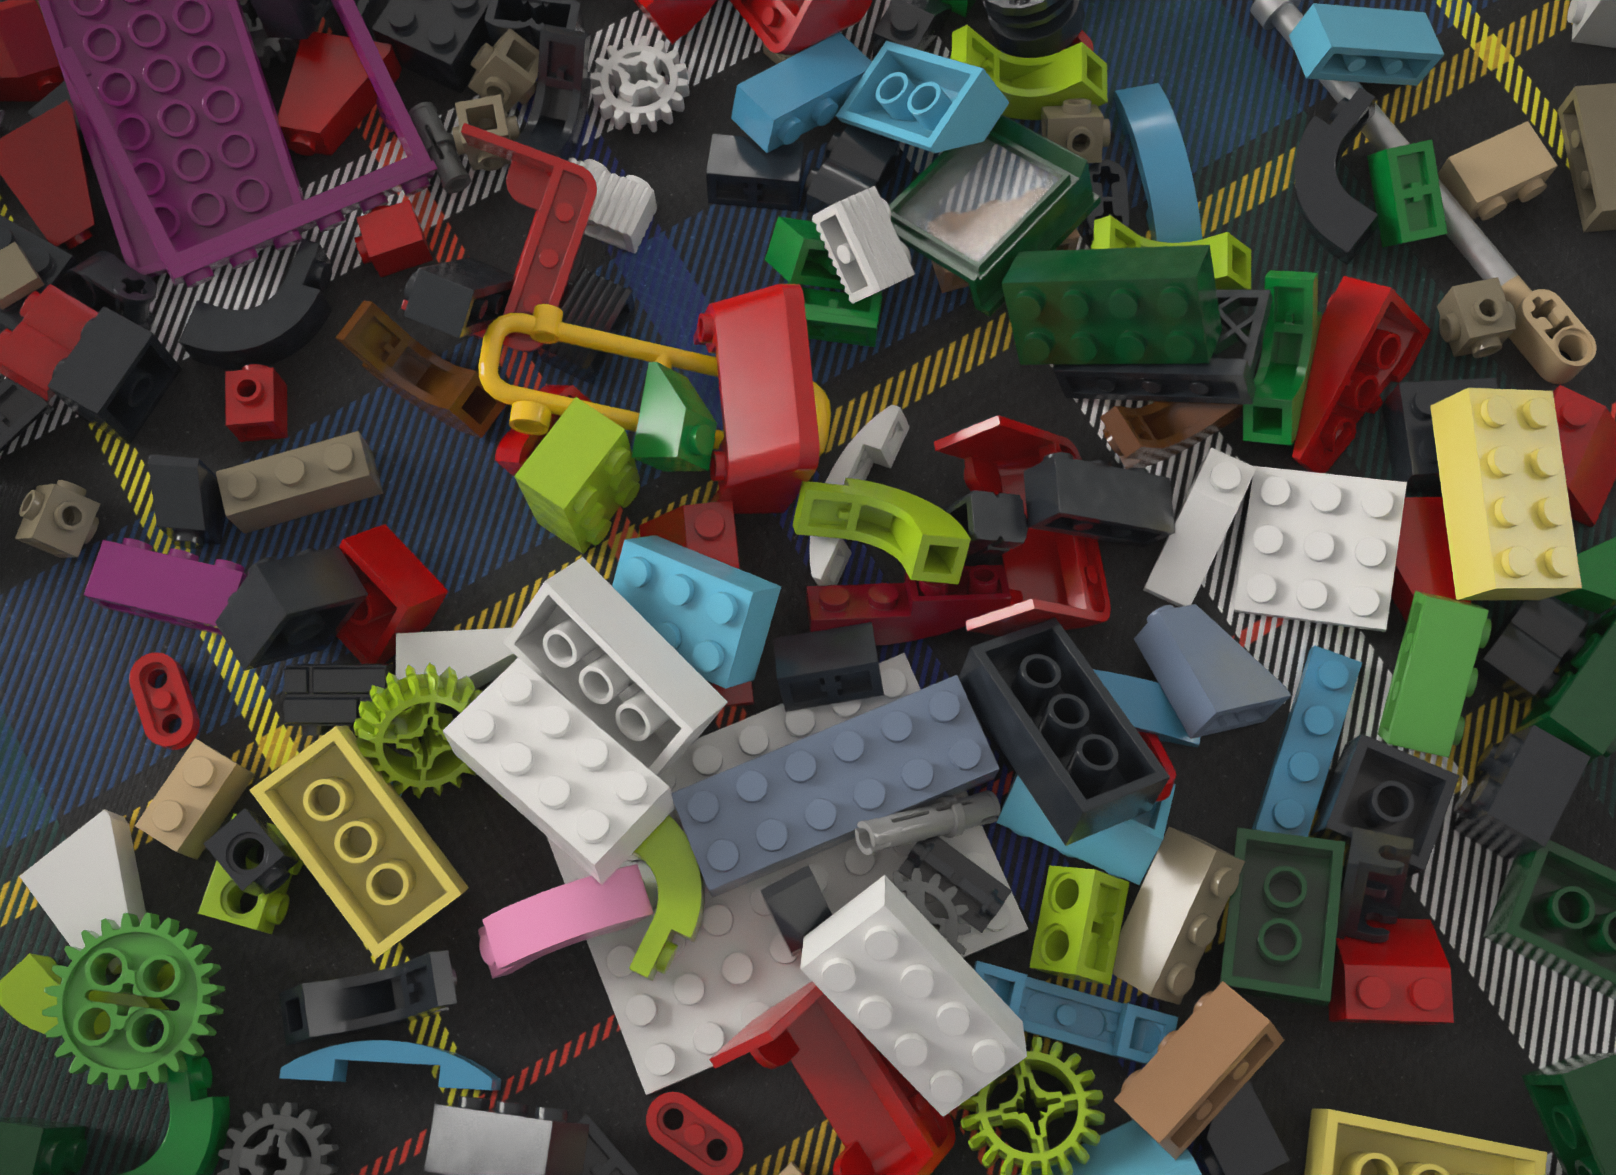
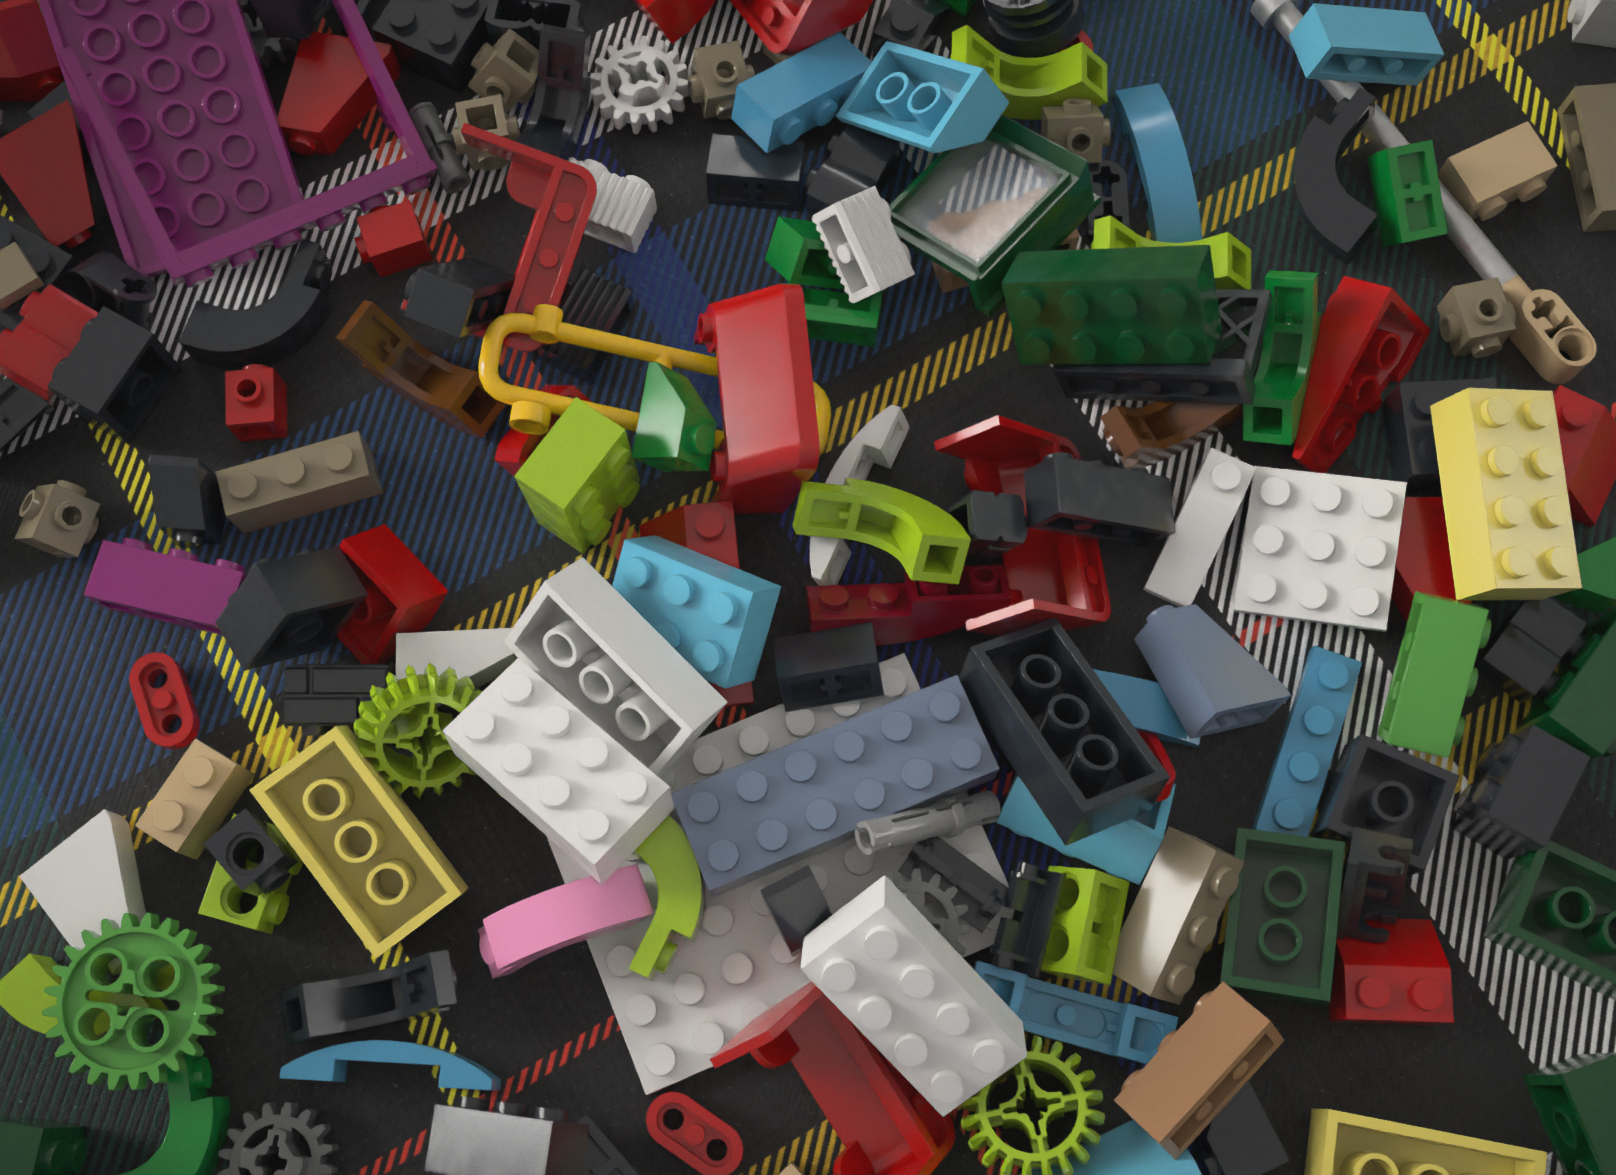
none -> dark tan brick [688,40,755,120]
none -> black hinge [990,862,1065,978]

